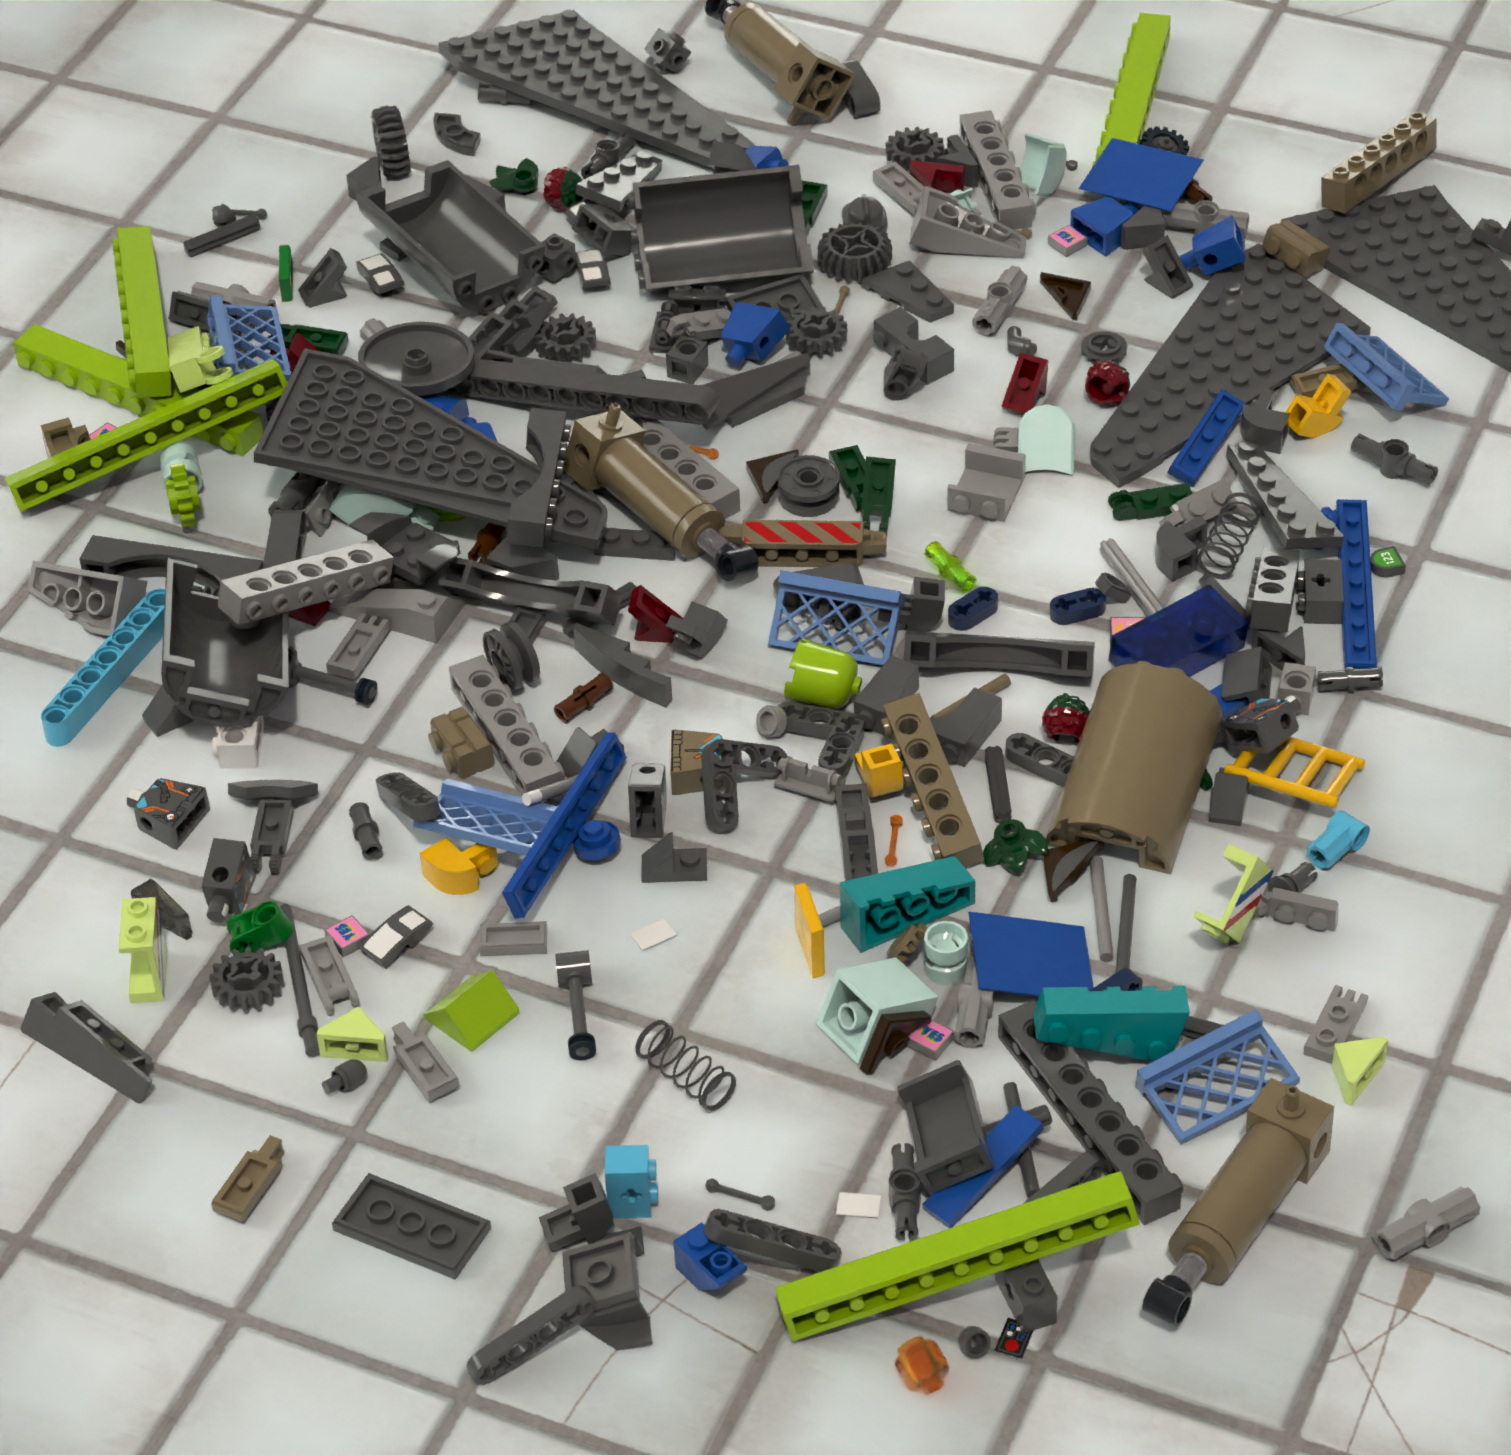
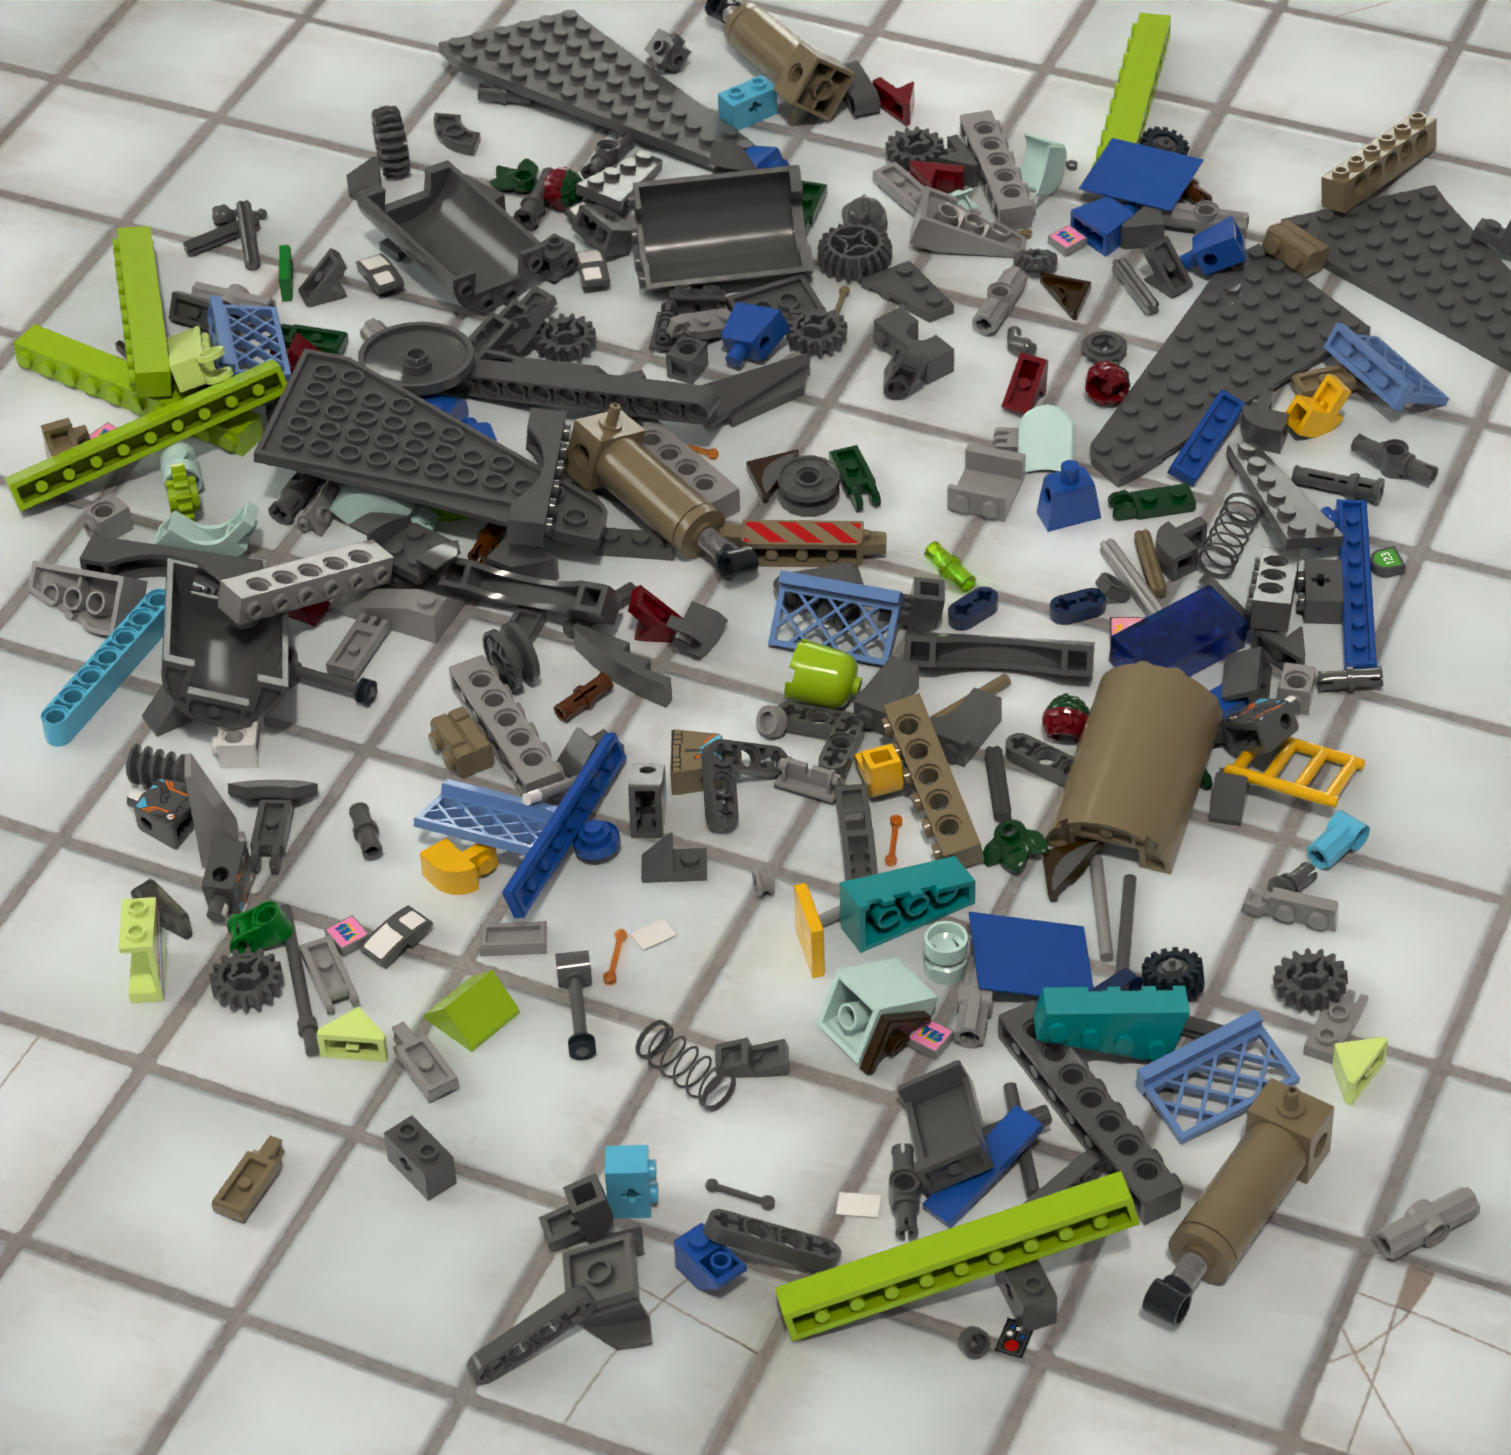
dark grey wedge [21,992,152,1103] -> none
dark grey beam [263,509,306,569] -> none
dark grey cylinder [322,1059,367,1094] -> none
dark grey tile [332,1173,491,1280] -> none
dark grey beam [376,772,441,821] -> none
dark green hinge [861,456,896,534] -> none
dark tan gear [887,921,927,963] -> none
clear orange head [895,1336,949,1394] -> none
light grey hinge [1159,479,1239,527] -> none
yellowish green panel [1194,844,1274,944] -> none
none -> light grey brick [83,493,133,539]
none -> dark grey piece [126,743,186,787]
none -> light aqua arch [154,501,258,557]
none -> light grey wedge [185,753,247,868]
none -> dark grey axle [236,200,260,270]
none -> dark grey brick [384,1115,457,1201]
none -> dark grey pin [513,167,553,231]
none -> clear orange hinge [603,929,628,985]
none -> dark grey slope [715,1037,789,1078]
none -> medium azure brick [718,75,778,131]
none -> light grey bush [752,865,775,897]
none -> dark red slope [872,77,915,127]
none -> dark grey gear [1013,248,1058,273]
none -> blue torso [1037,460,1101,532]
none -> dark grey axle [1112,257,1159,315]
none -> dark tan axle [1134,529,1167,598]
none -> black wheel [1142,947,1205,1002]
none -> dark grey gear [1273,948,1348,1011]
none -> dark grey pin [1291,465,1385,505]

